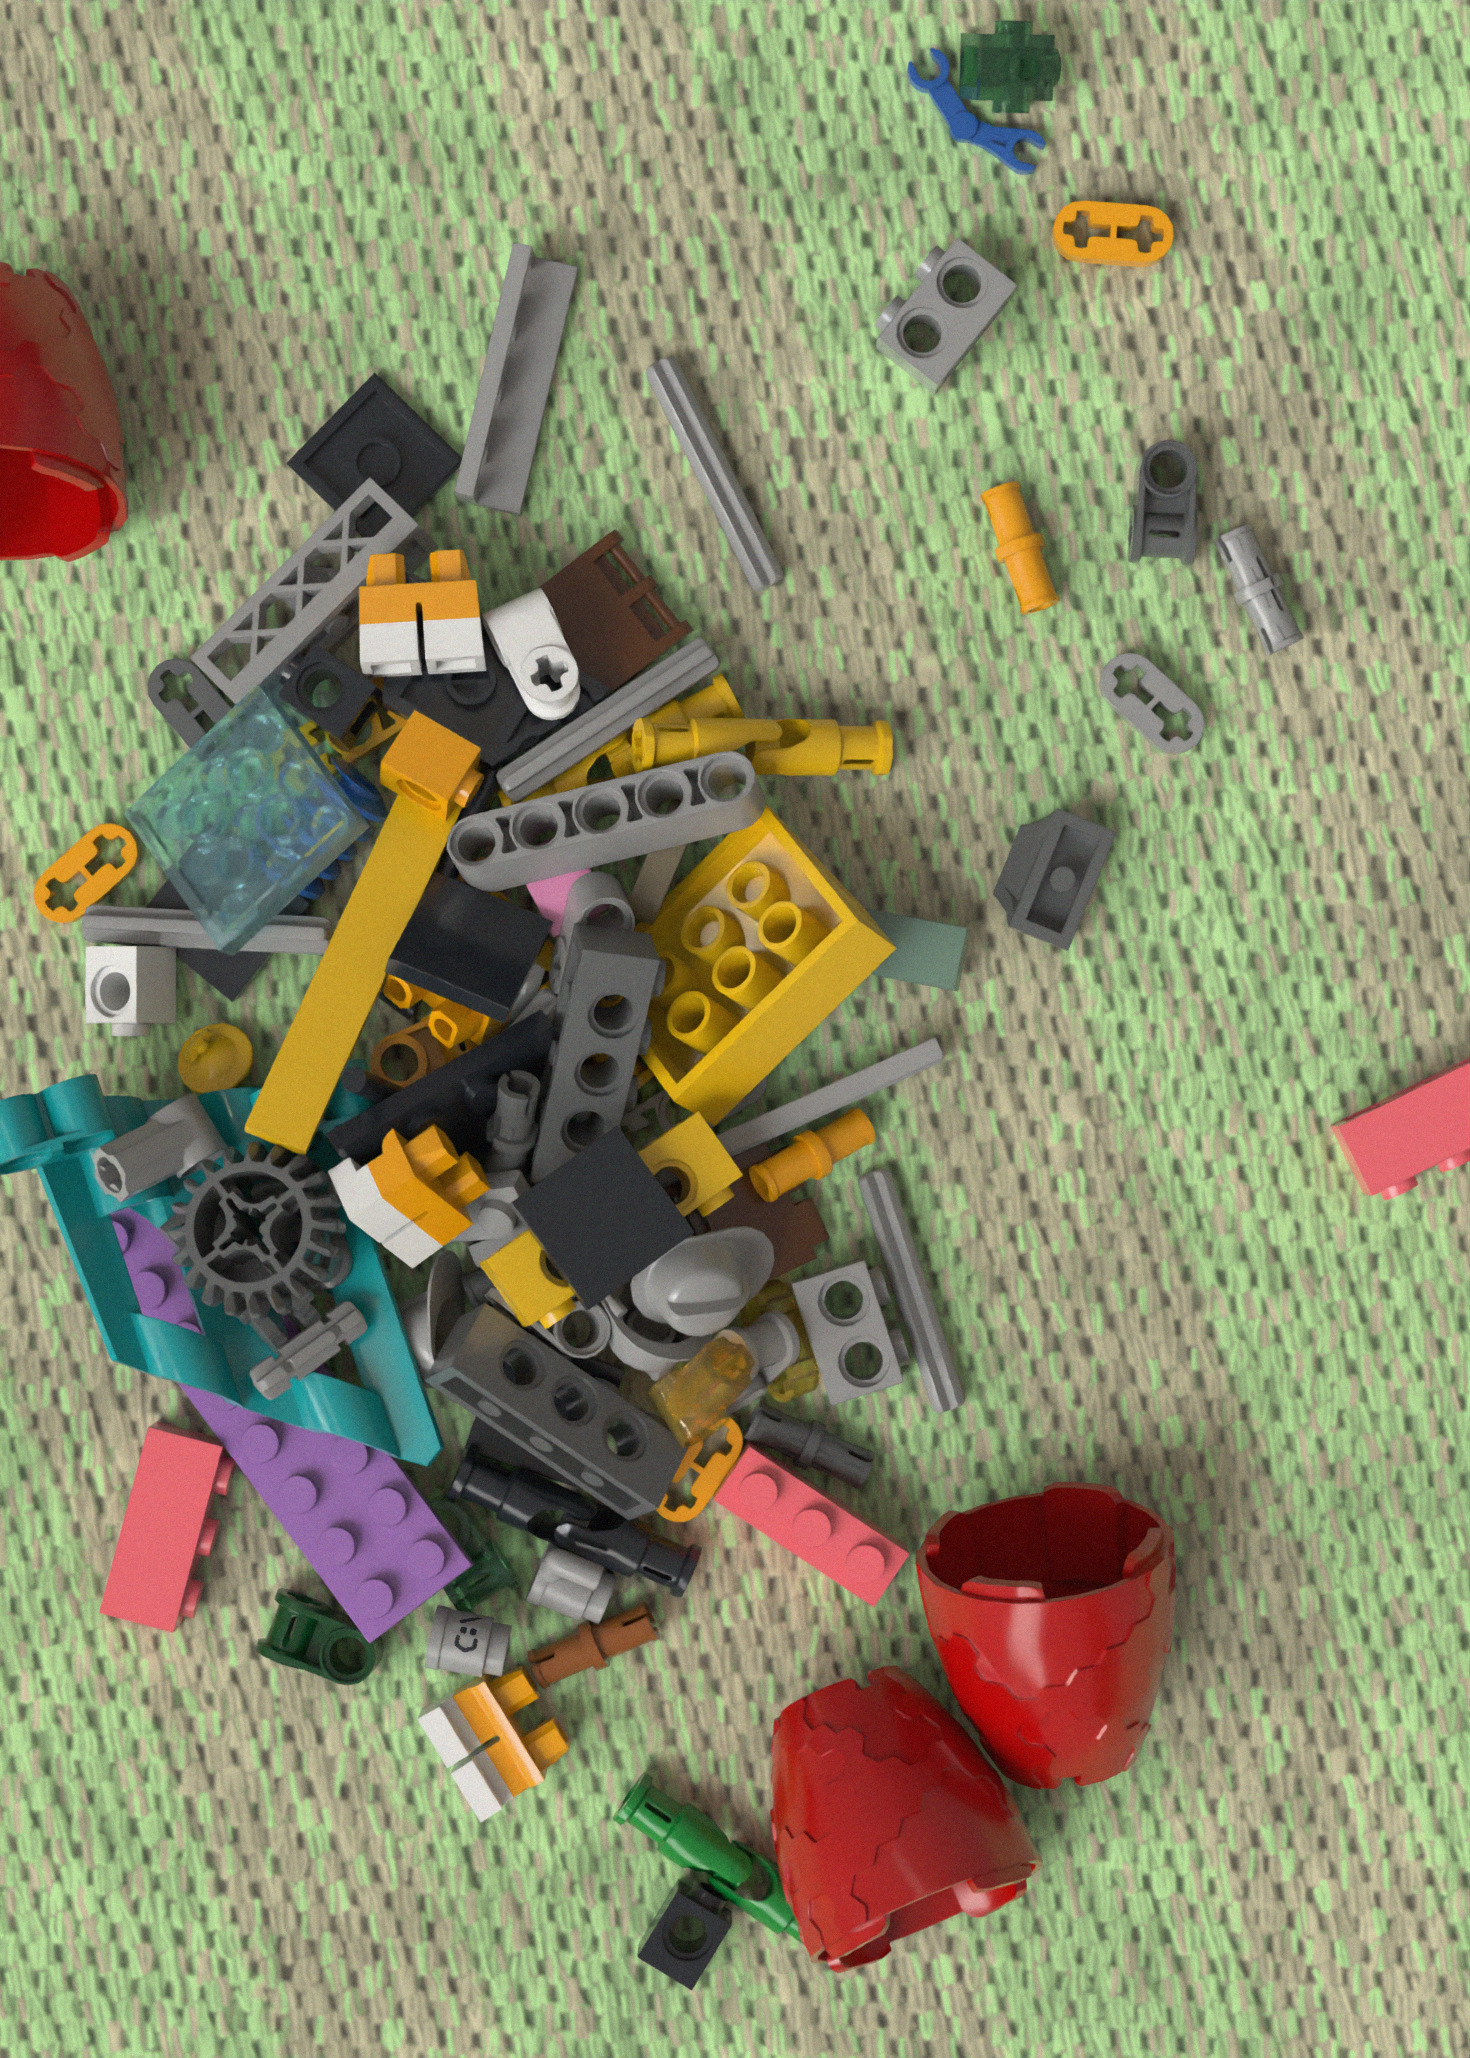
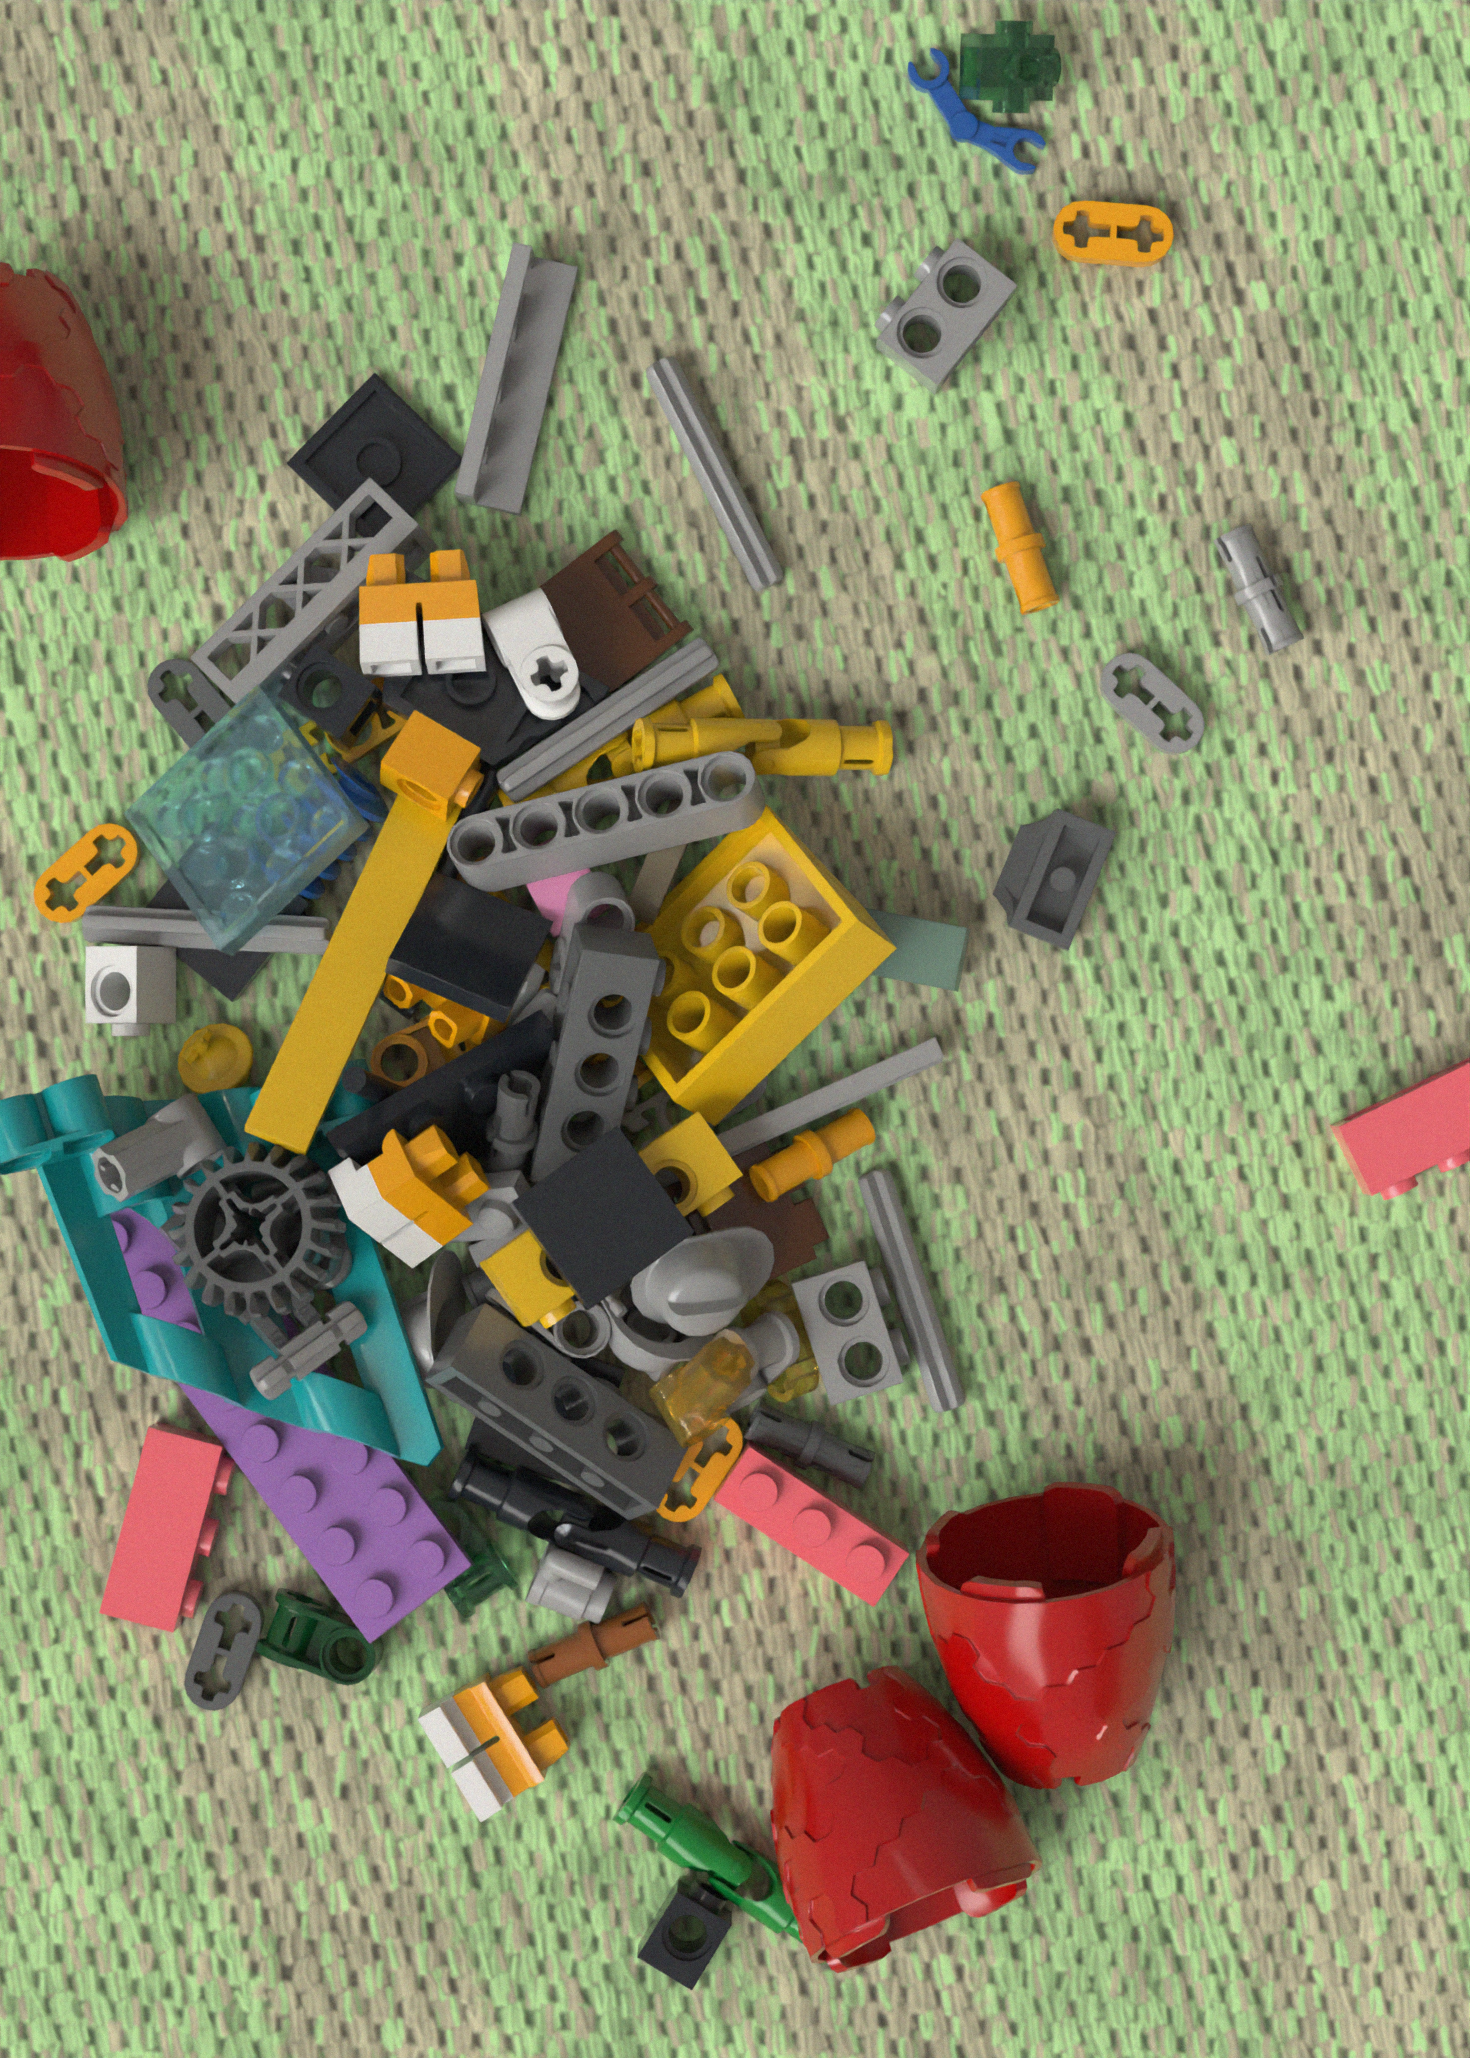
light grey piece [425,1605,512,1677] -> none
dark grey piece [1127,440,1198,566] -> none
none -> dark grey beam [184,1590,265,1711]

